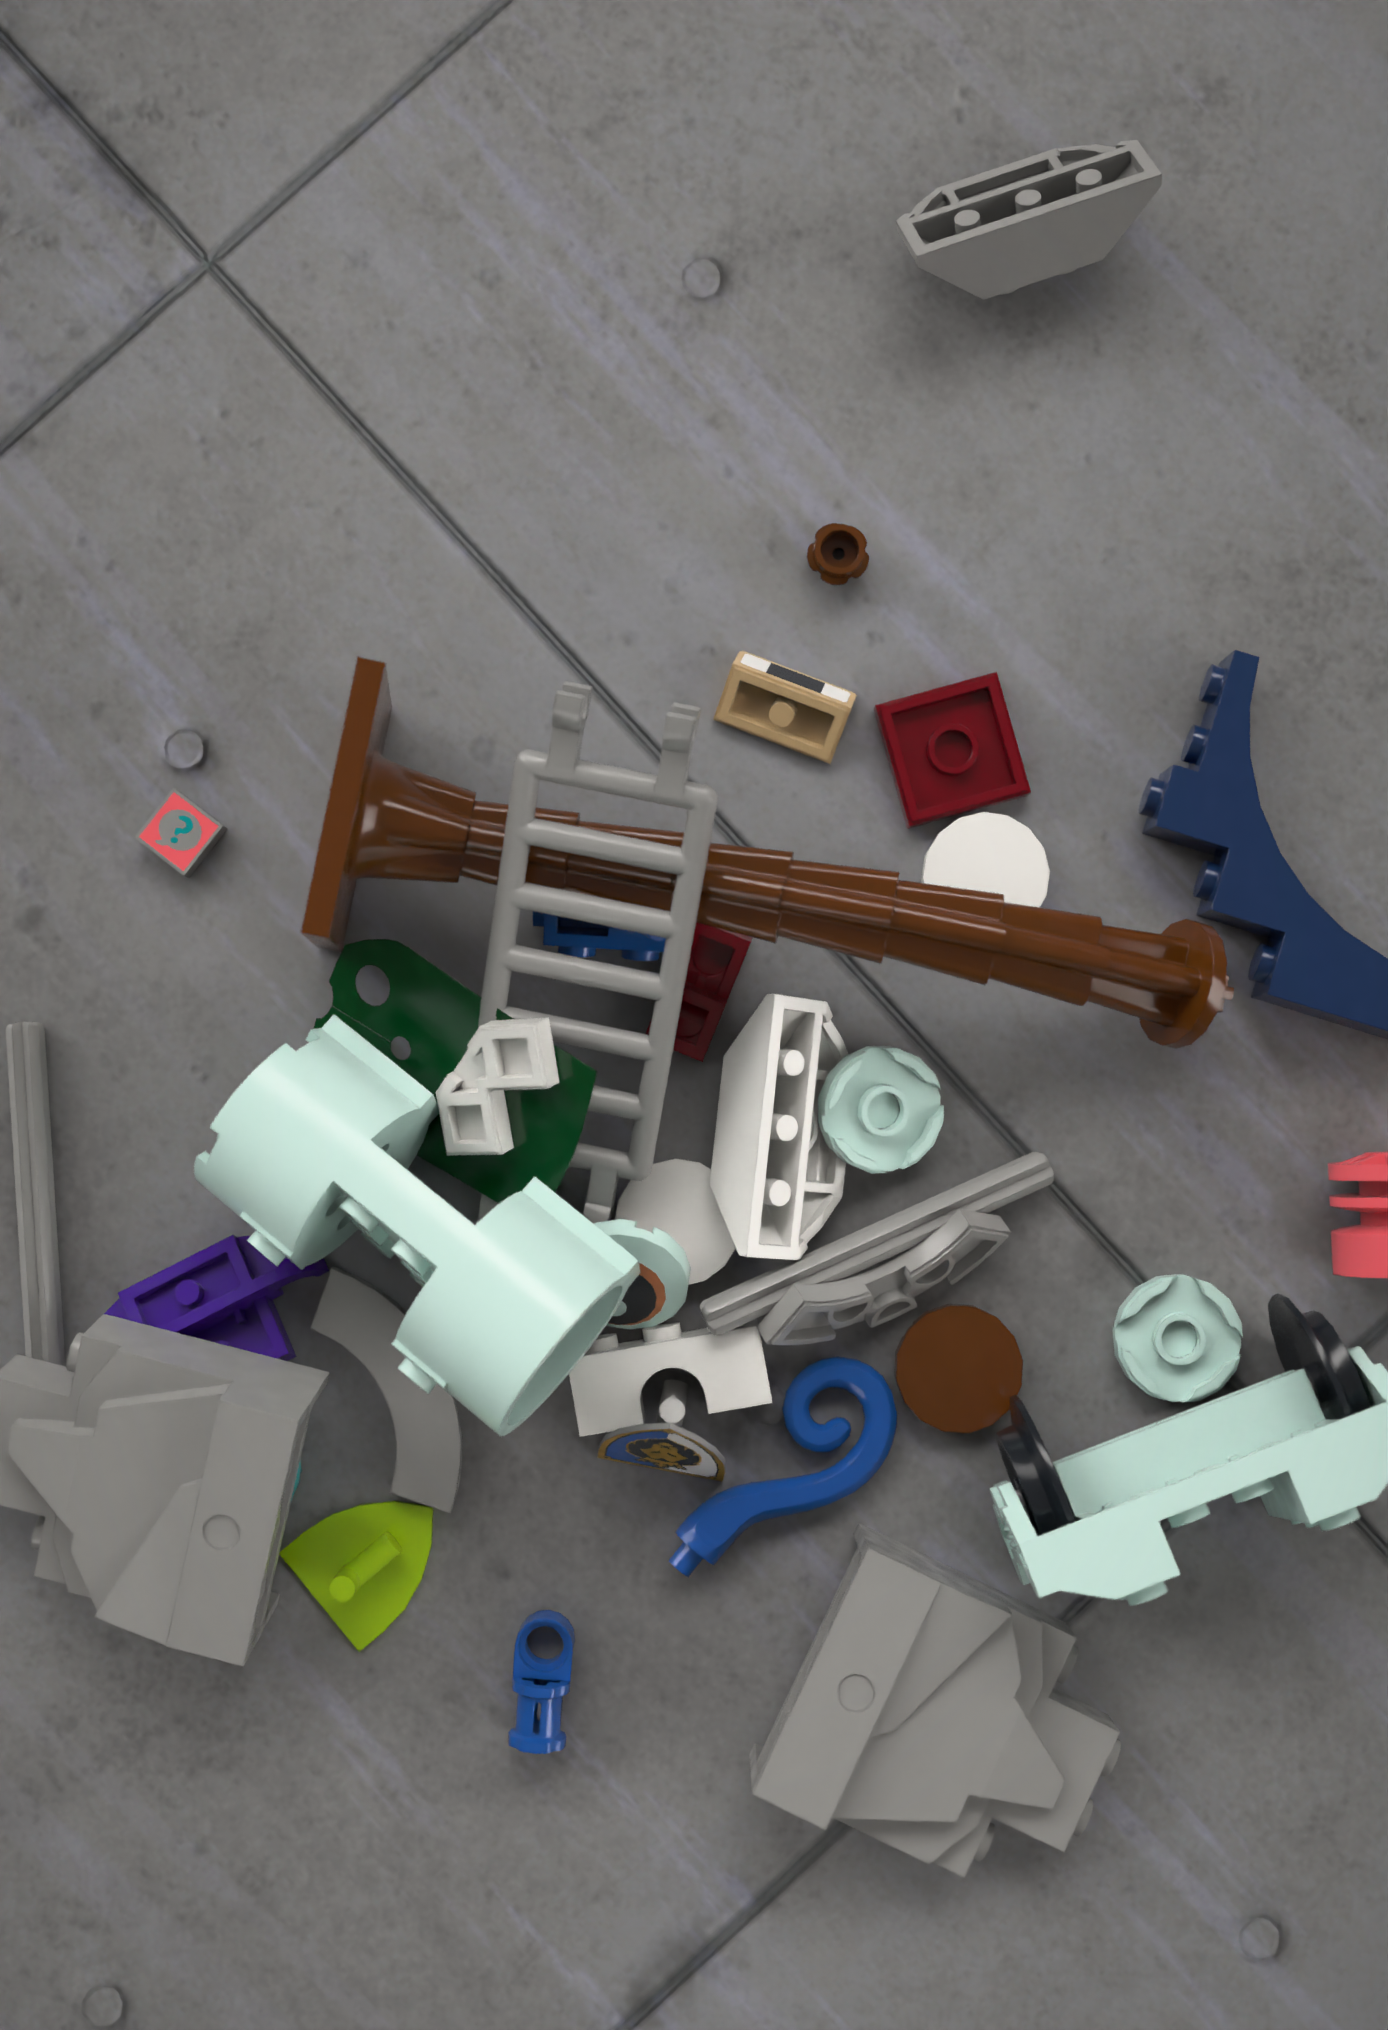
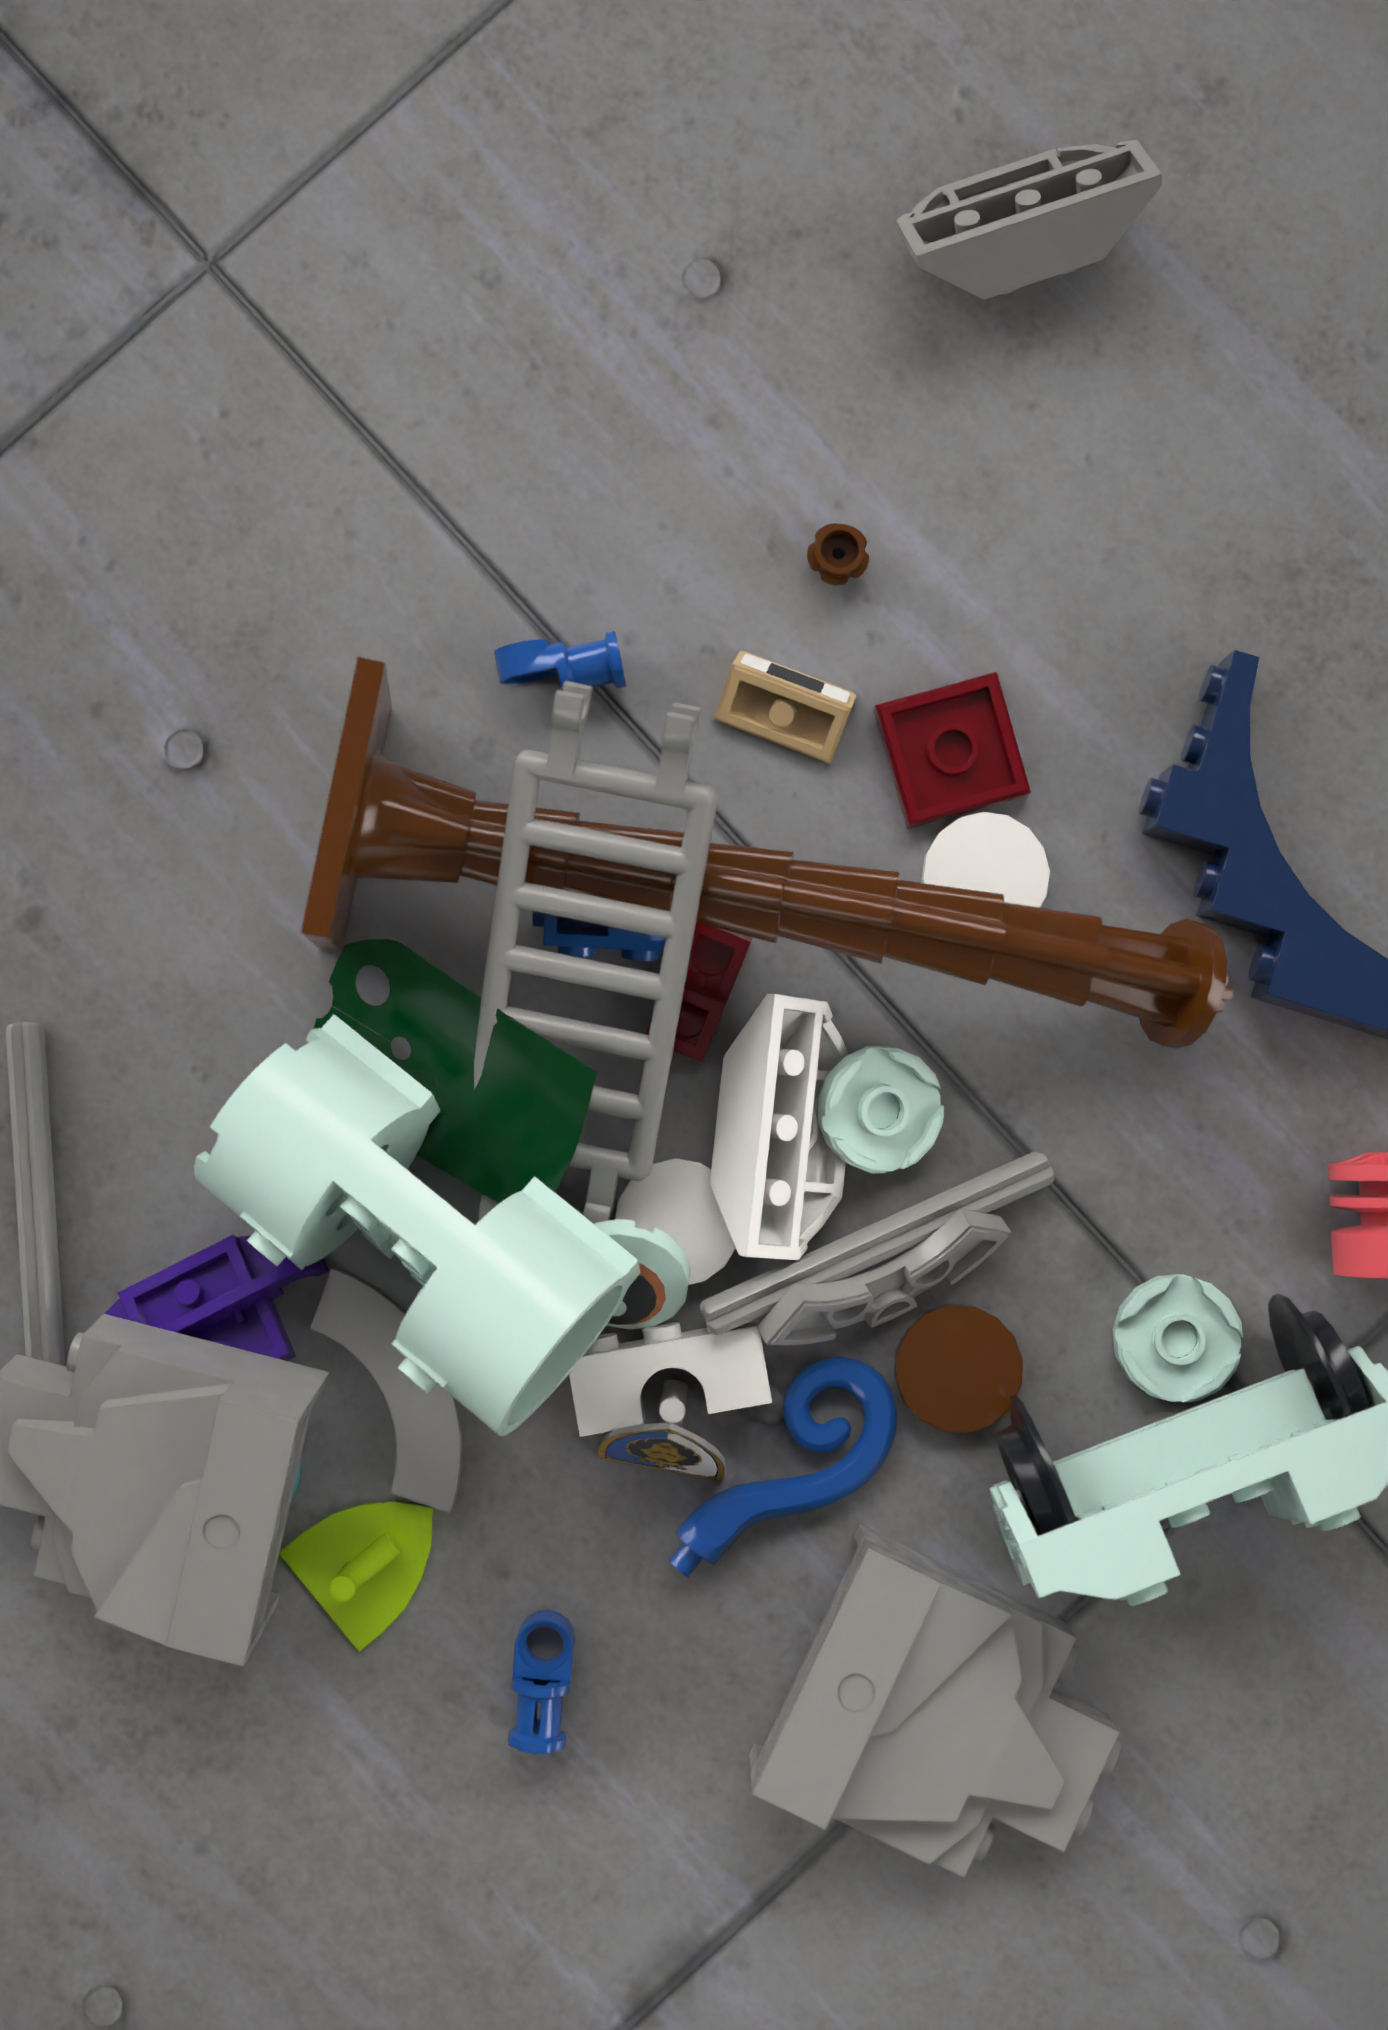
tile [134,788,228,878] -> none
white tile [436,1018,560,1156] -> none
none -> blue connector [494,631,626,689]

